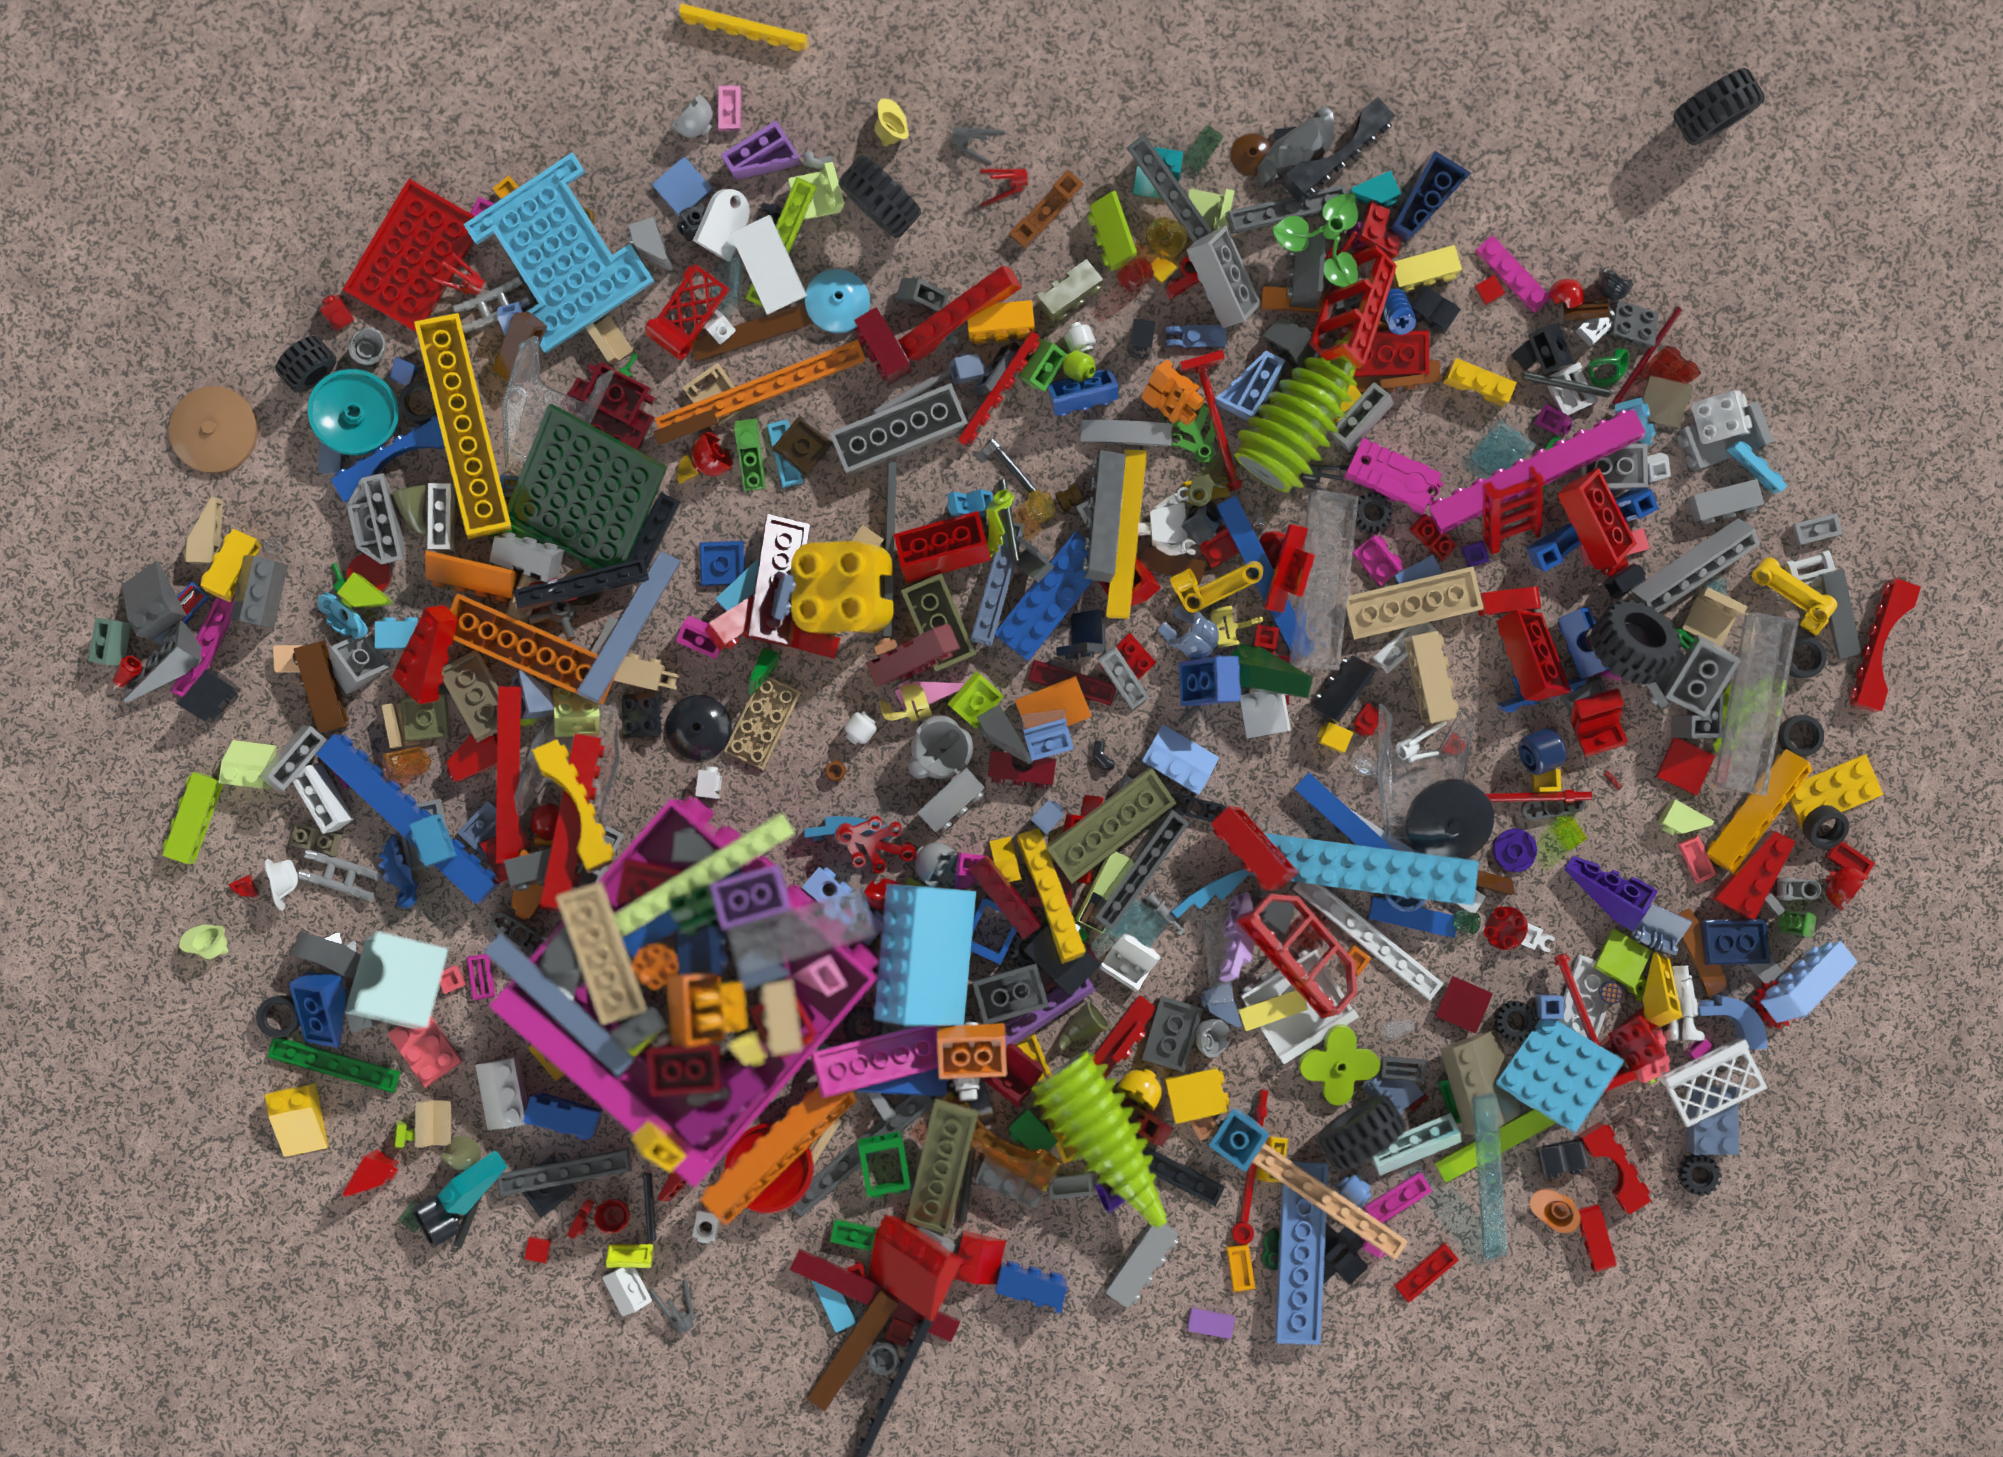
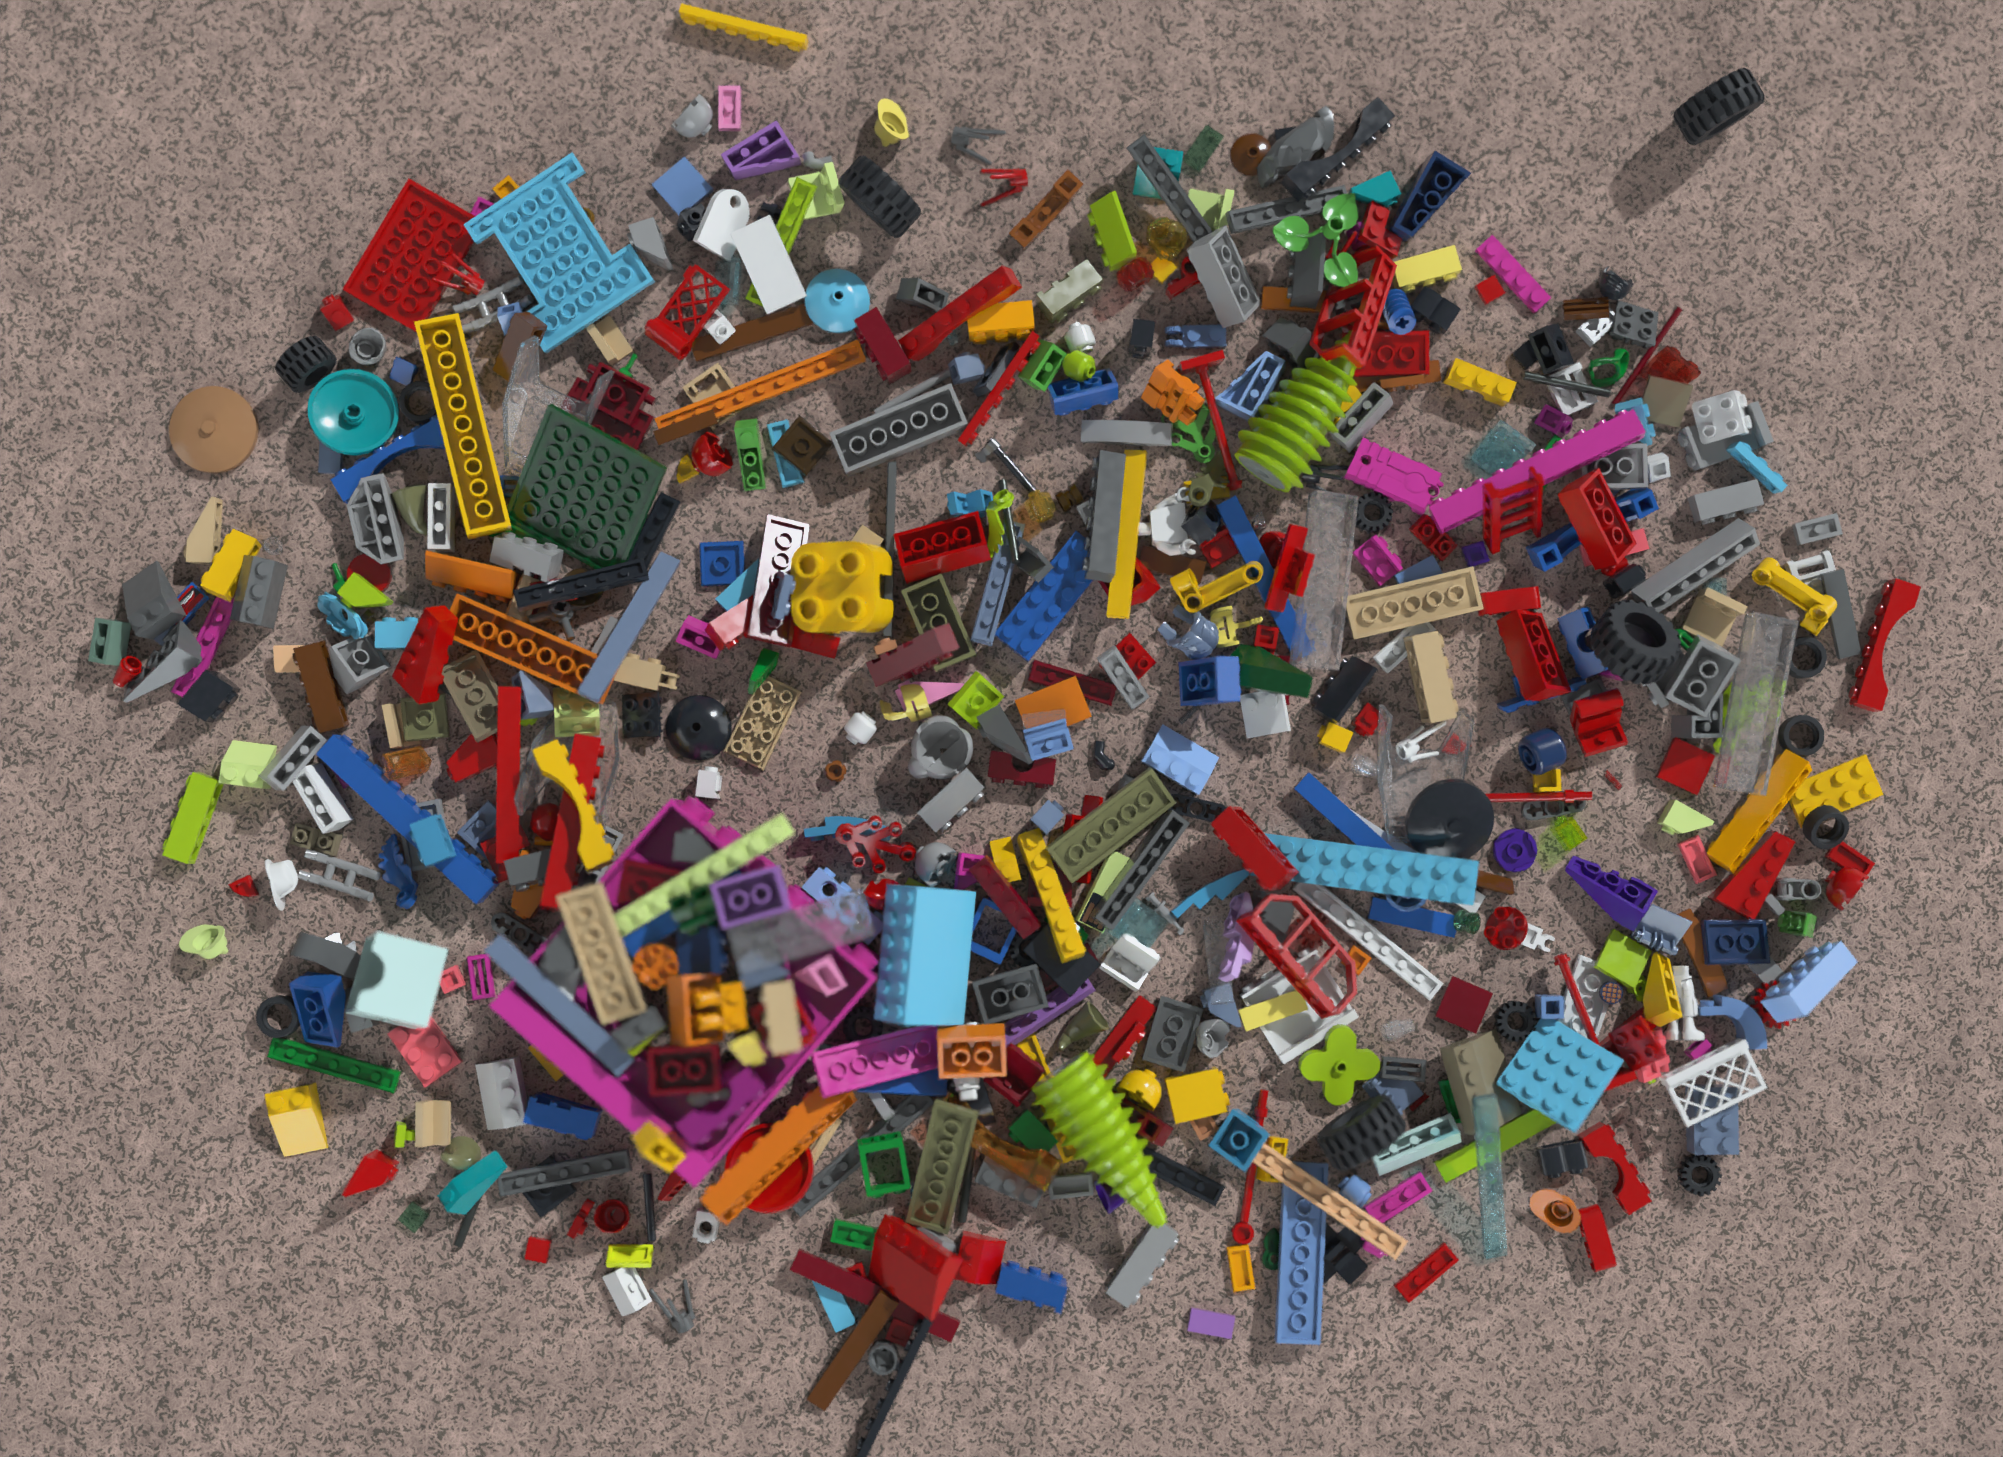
black brick [411,1193,460,1247] -> none
black bracket [1056,609,1106,660] -> none
red hair [1549,278,1583,308] -> none

